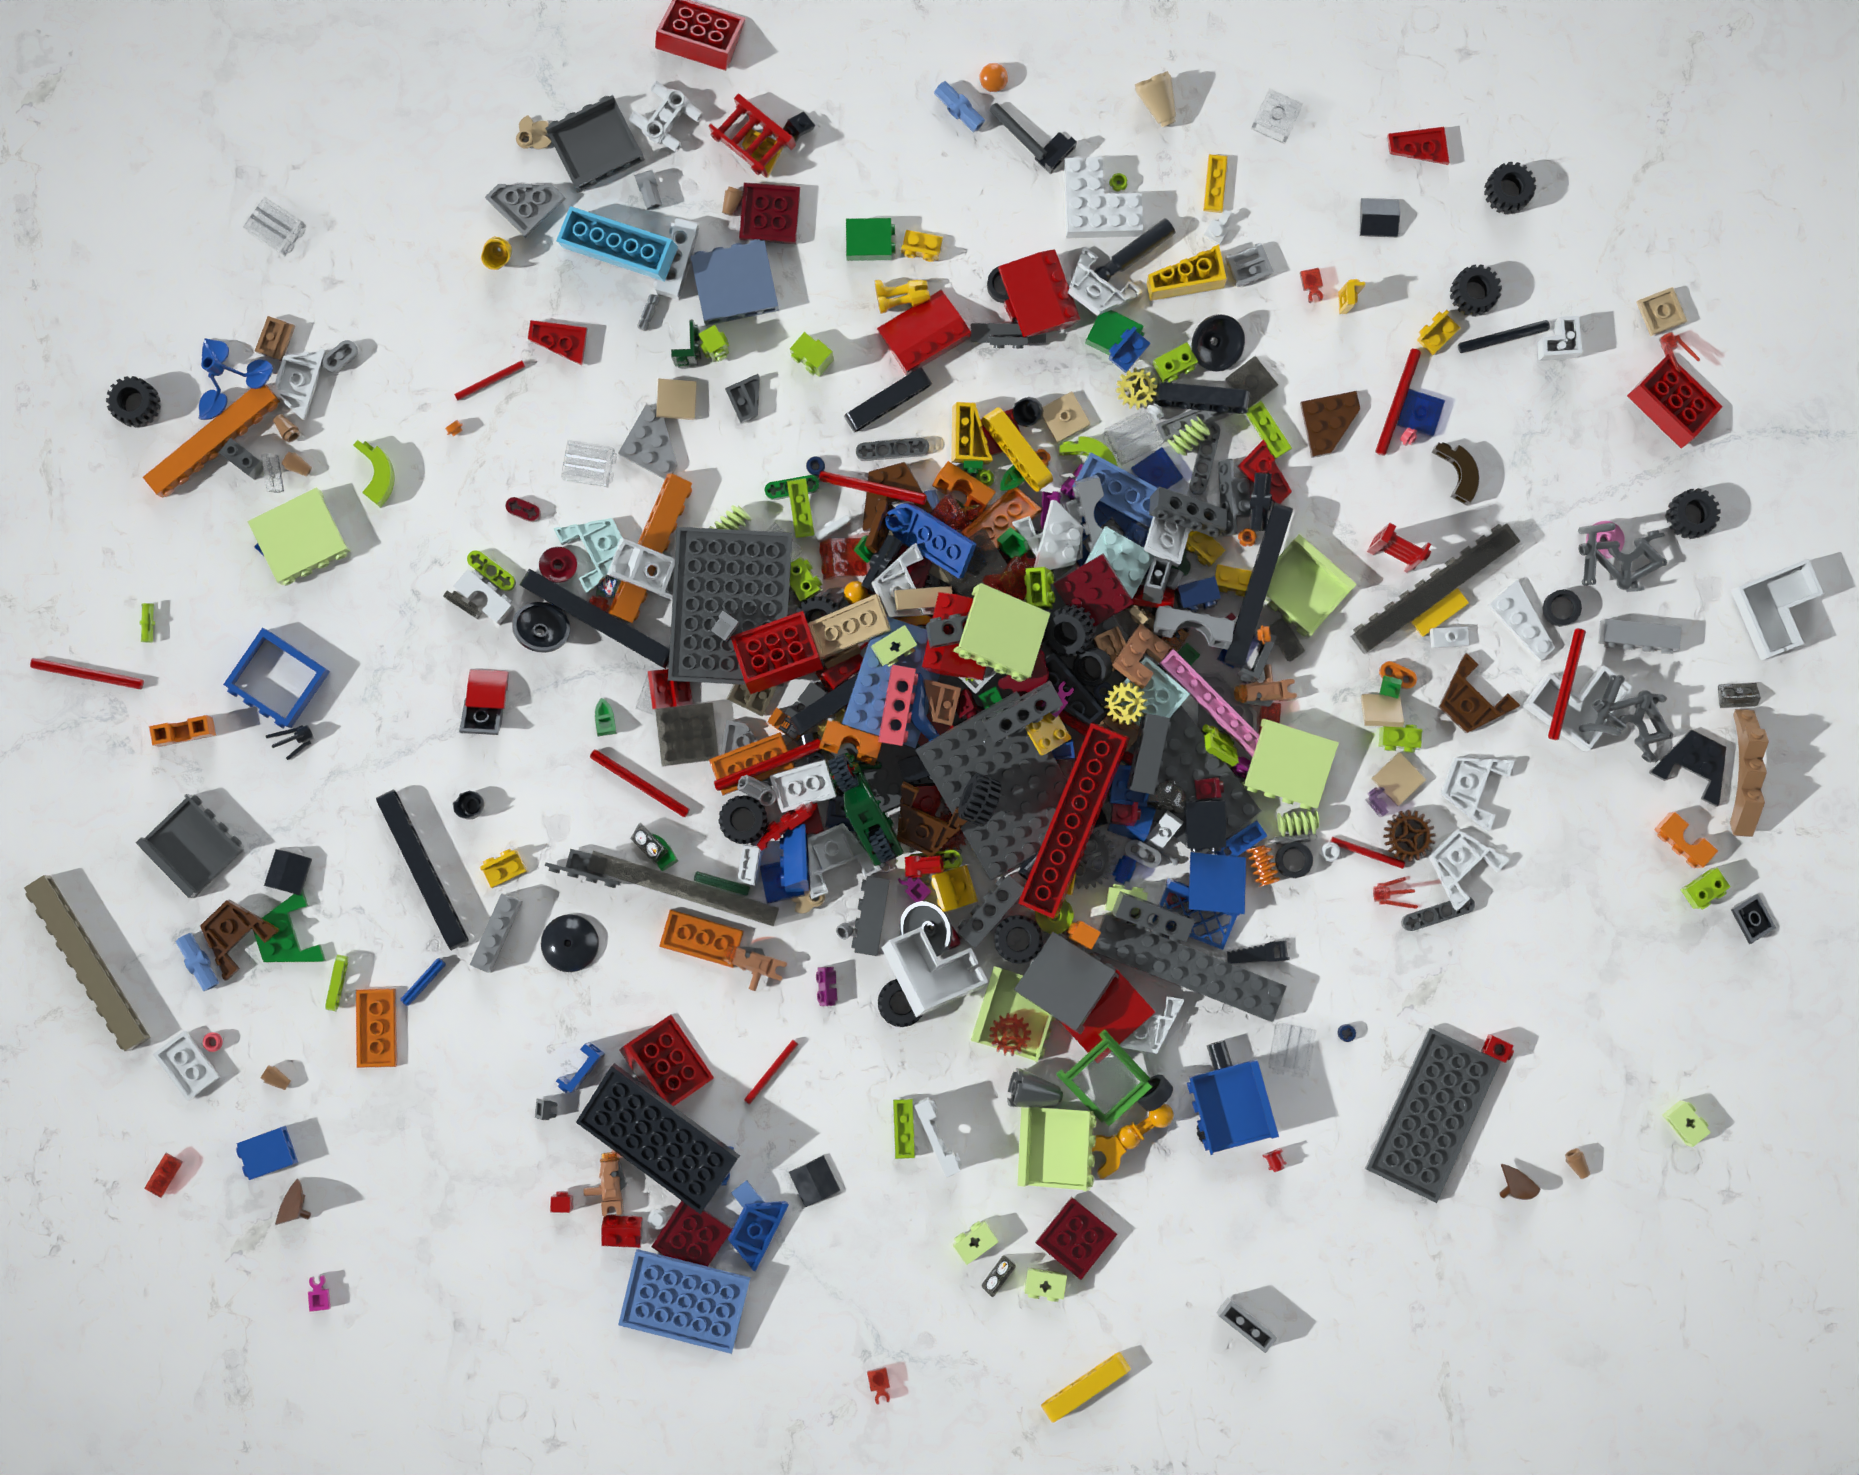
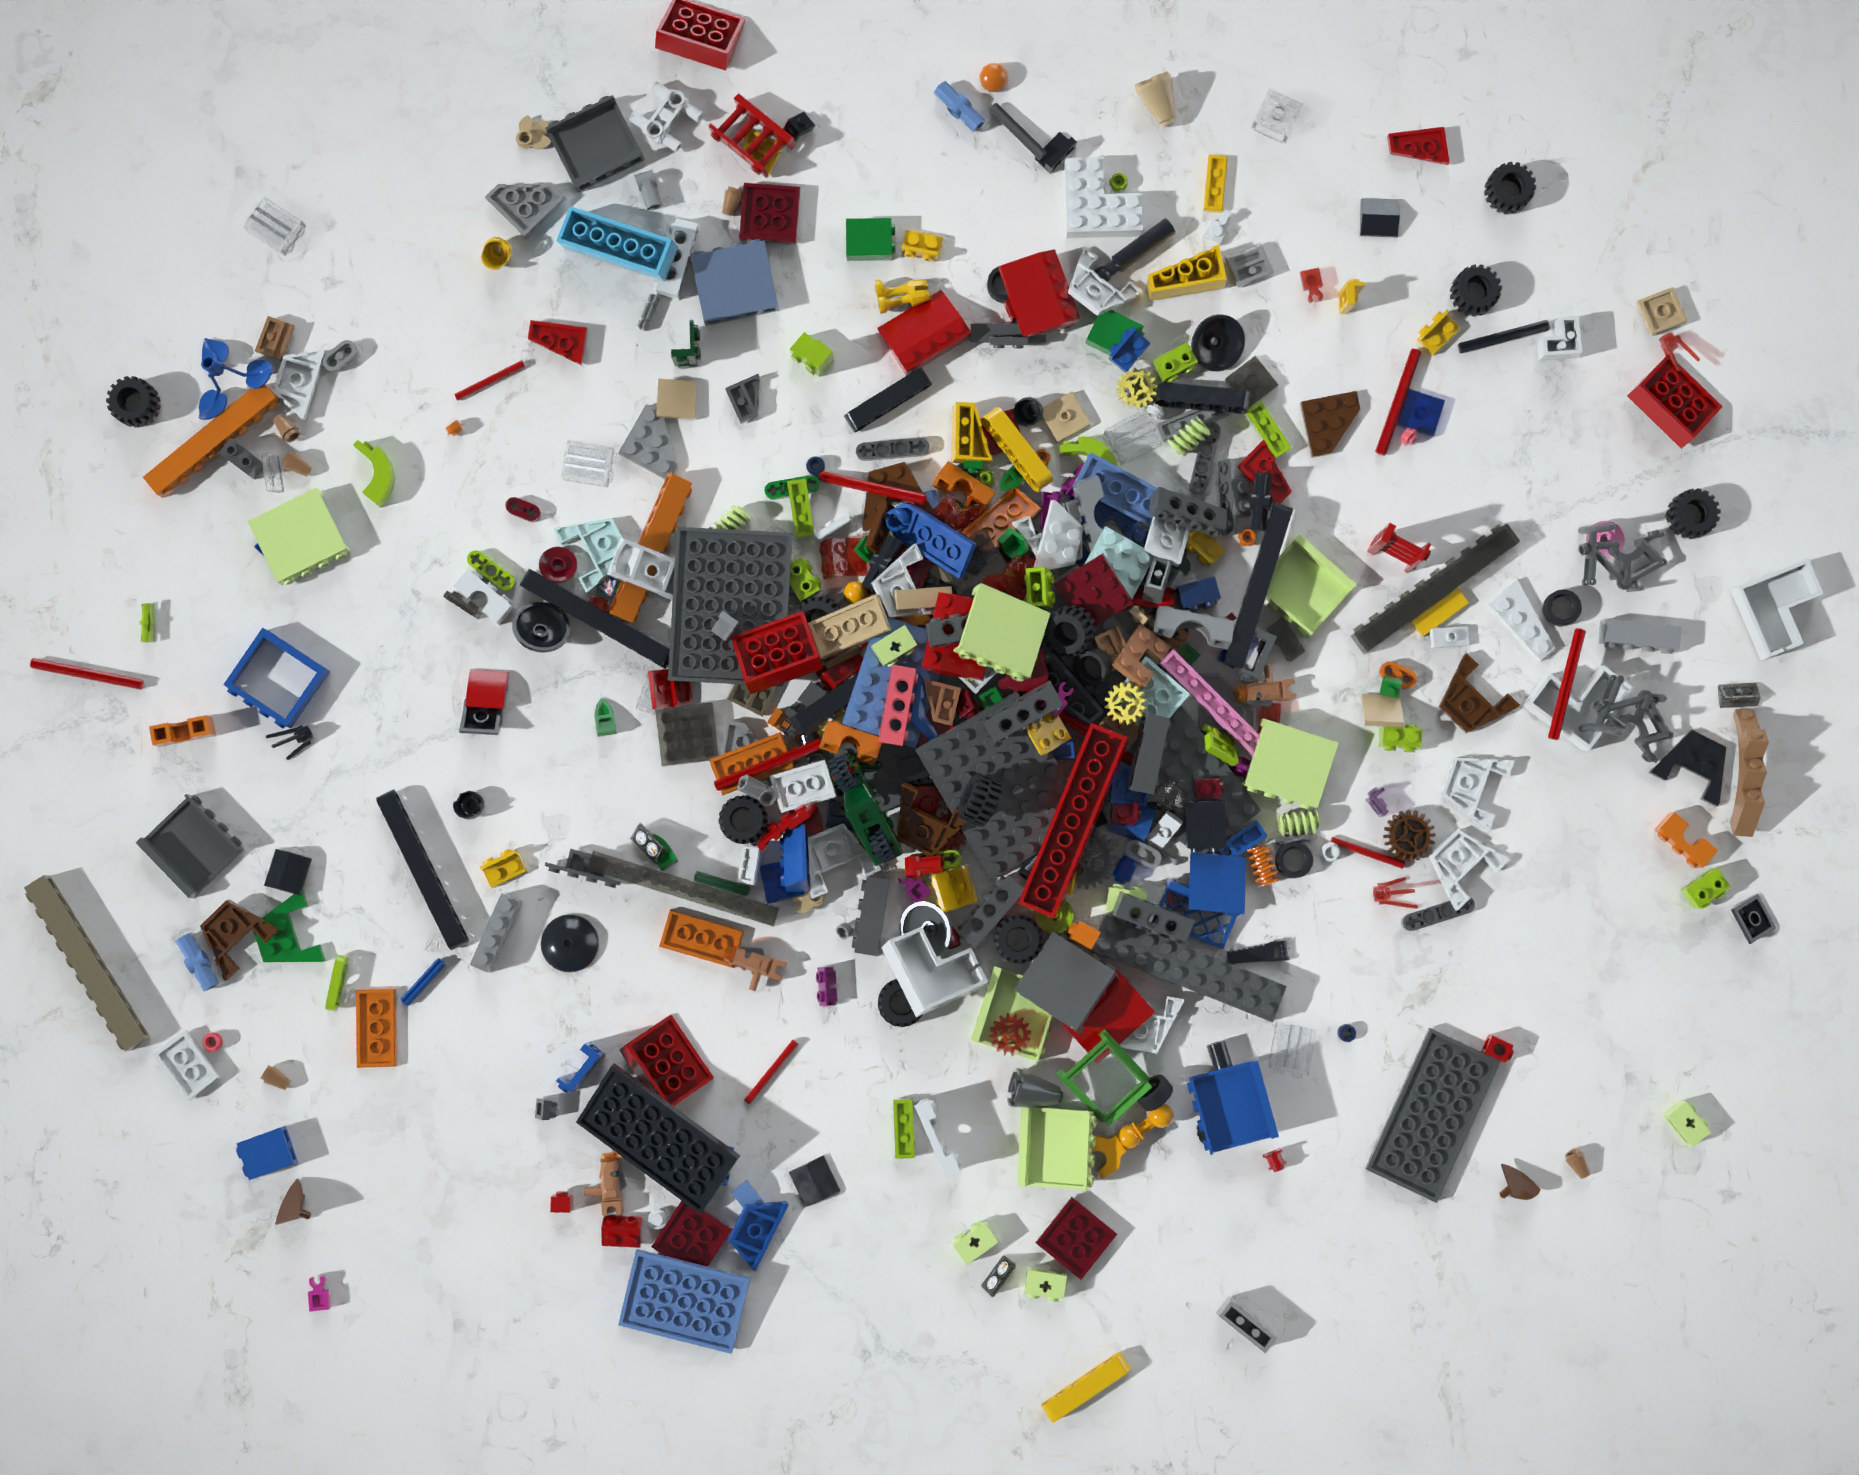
clear red slope [144,1152,183,1198] -> none
red axle [590,749,690,817] -> none
lime brick [698,325,730,362] -> none
clear red plate [867,1367,890,1405] -> none
clear blue plate [1131,447,1184,489] -> none
yellow bracket [1214,564,1252,597] -> none
orange plate [1257,625,1271,644] -> none
tan tile [1371,752,1426,806] -> none
dark brown arch [1431,442,1479,506] -> none

